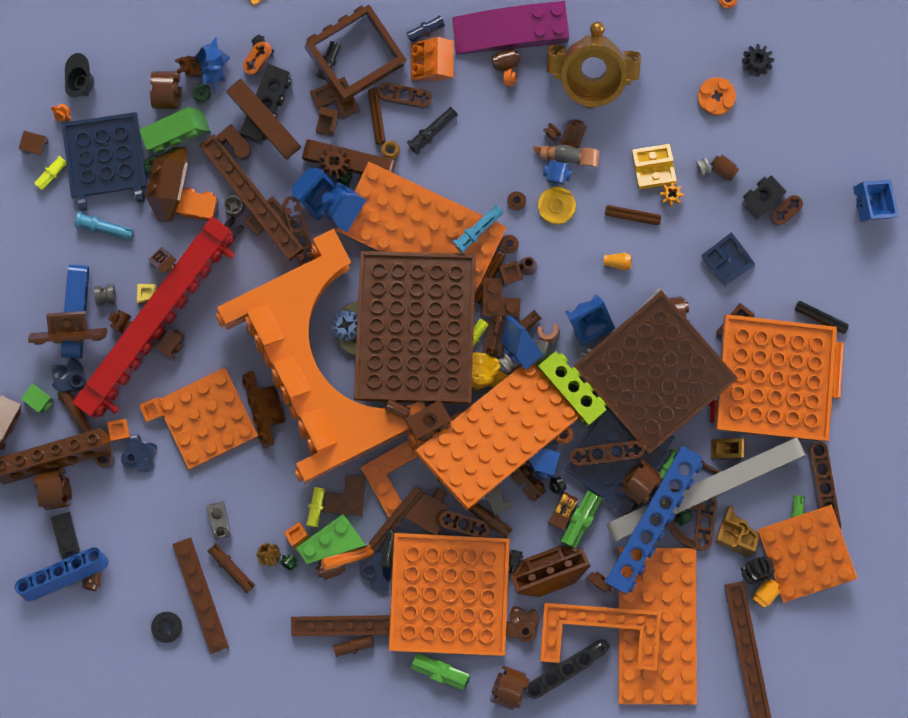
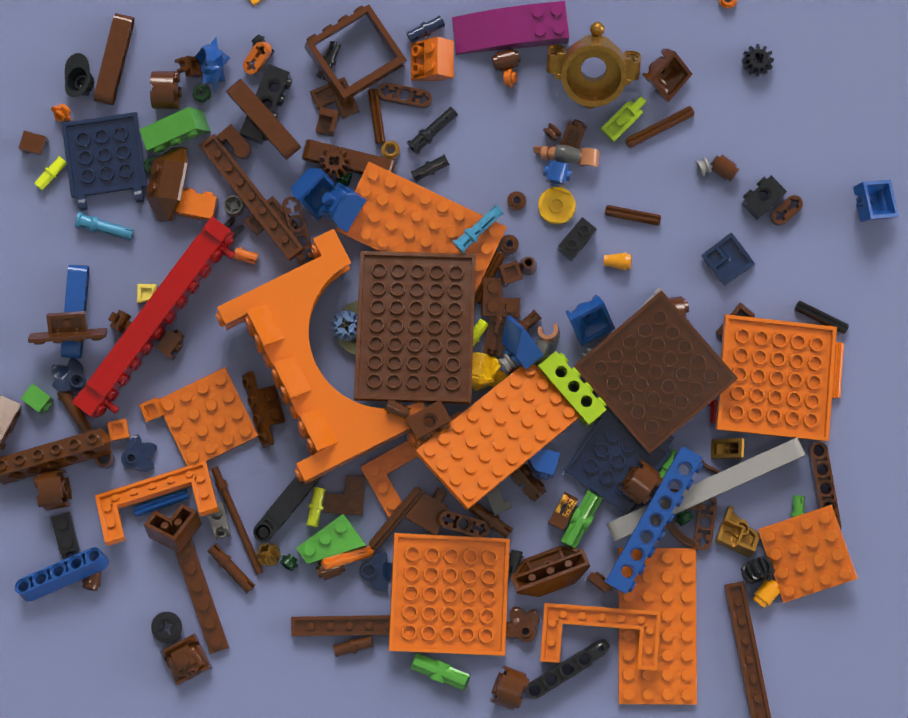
dark grey wheel [94,284,116,305] -> none
reddish brown plate [148,247,177,273] -> none
orange plate [284,522,310,549] -> none
black axle [380,529,397,568] -> none
black plate [549,476,567,495] -> none
orange plate [555,427,573,444] -> none
reddish brown beam [570,440,645,466] -> none
yellow slope [632,144,677,190] -> none
light orange gear [660,182,684,207] -> none
orange plate [697,77,736,116] -> none
none -> reddish brown beam [94,13,135,106]
none -> orange plate [95,460,219,546]
none -> blue axle [133,489,189,517]
none -> reddish brown brick [144,504,202,553]
none -> reddish brown brick [160,633,213,685]
none -> reddish brown bar [211,466,263,575]
none -> orange pin [233,247,259,265]
none -> black piece [253,476,322,542]
none -> black pin [411,154,450,182]
none -> black brick [557,217,597,262]
none -> lime hinge [600,96,647,143]
none -> reddish brown axle [625,106,695,148]
none -> reddish brown brick [642,49,692,102]

